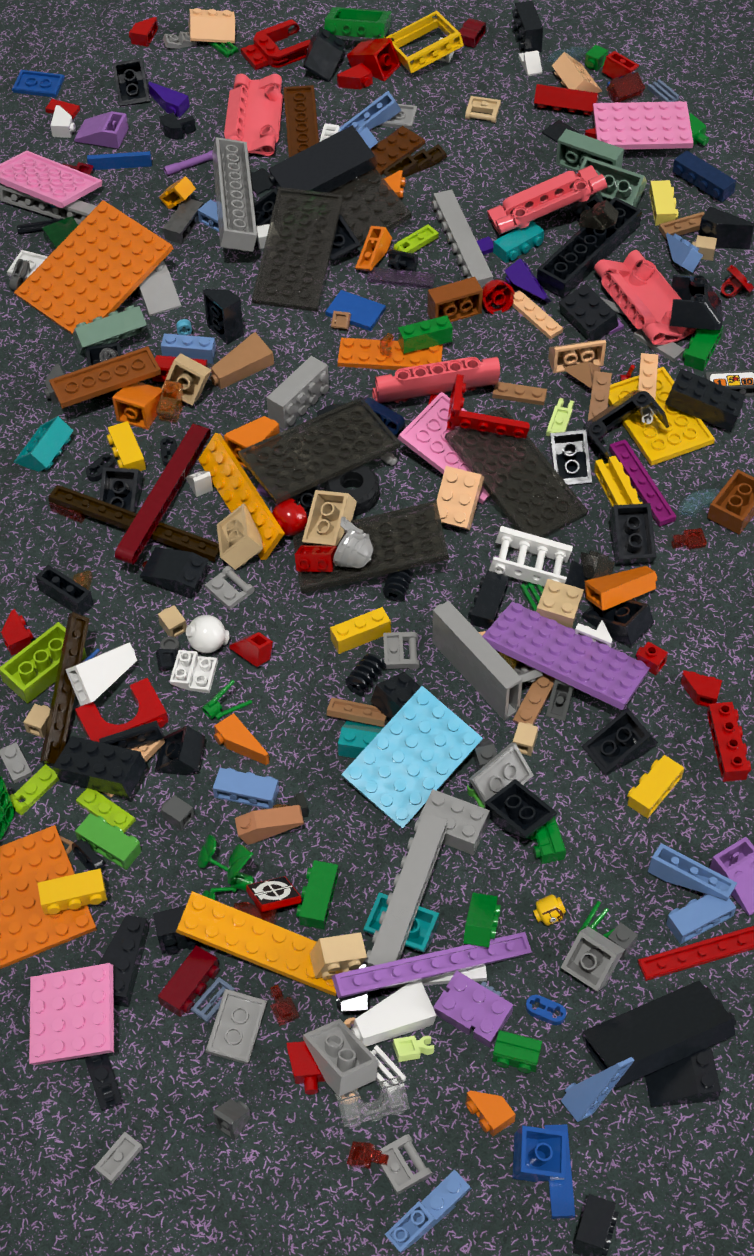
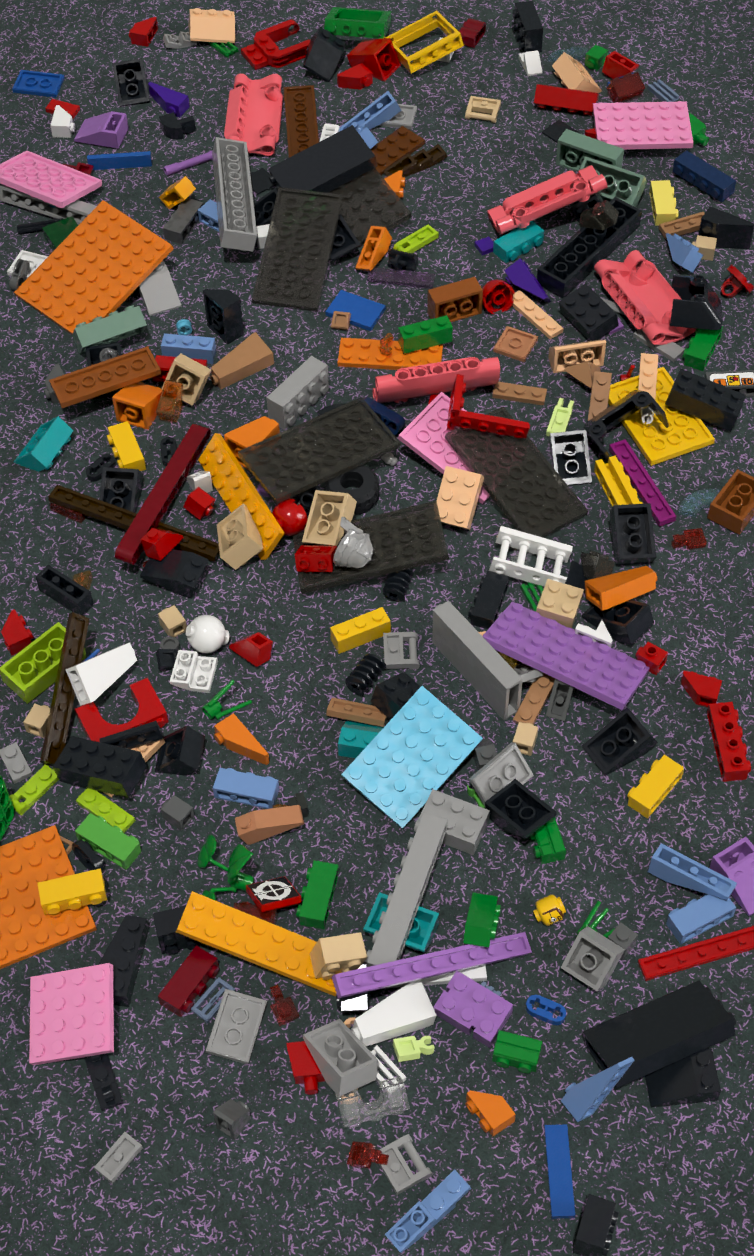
light grey plate [205,566,255,610] -> none
light grey brick [431,190,493,288] -> none
blue slope [513,1125,567,1182] -> none
none -> red slope [140,528,183,561]
none -> red brick [183,487,215,520]
none -> nougat tile [493,326,538,362]

